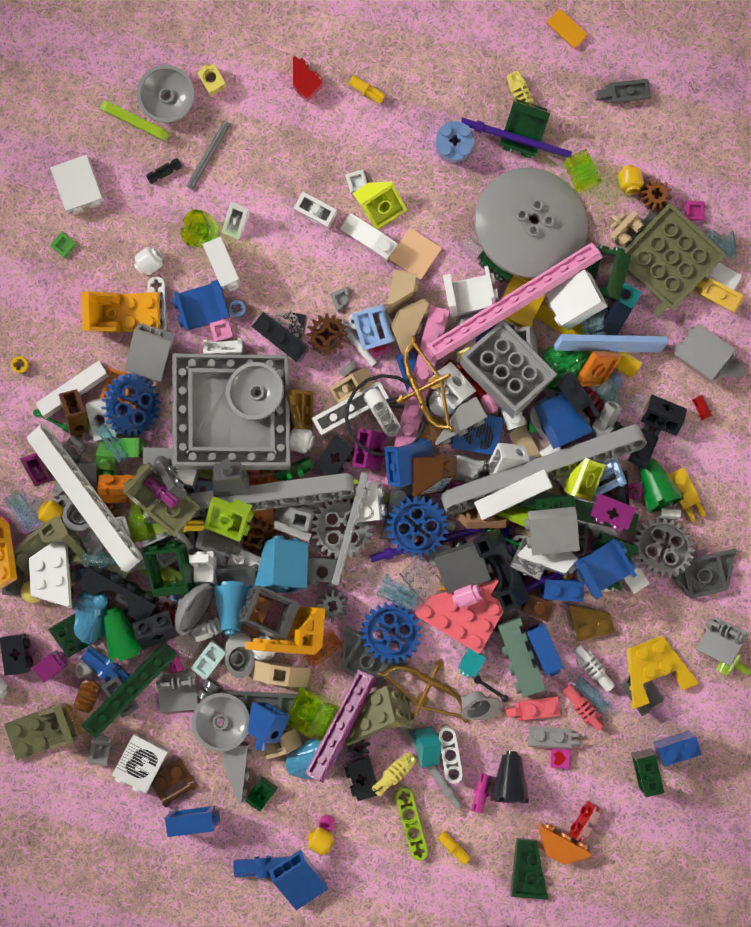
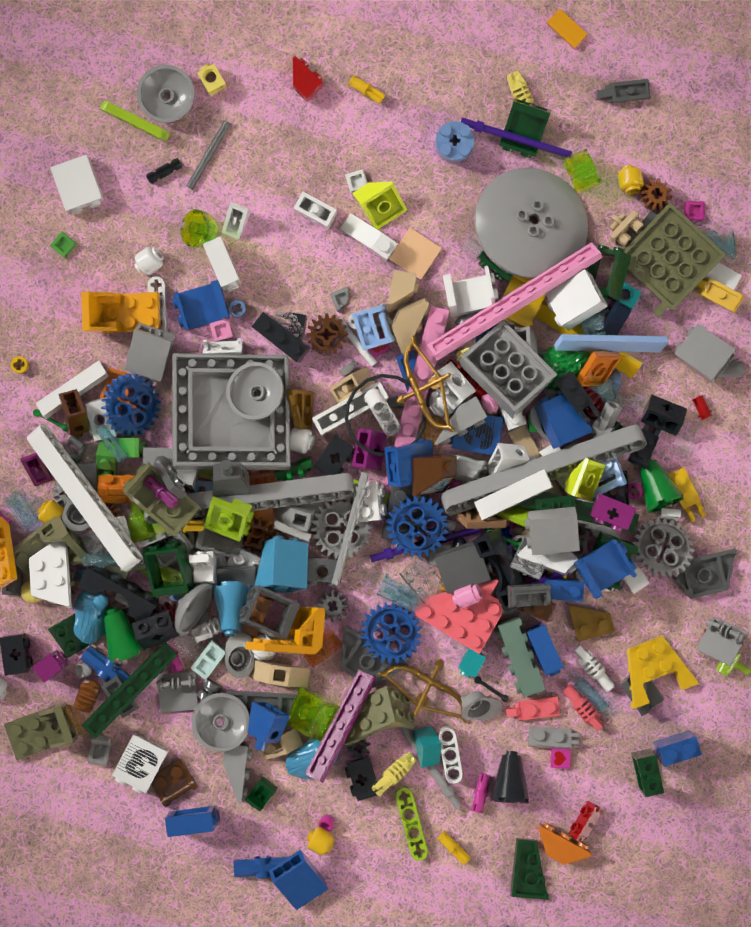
none -> dark grey hinge [507,583,551,608]

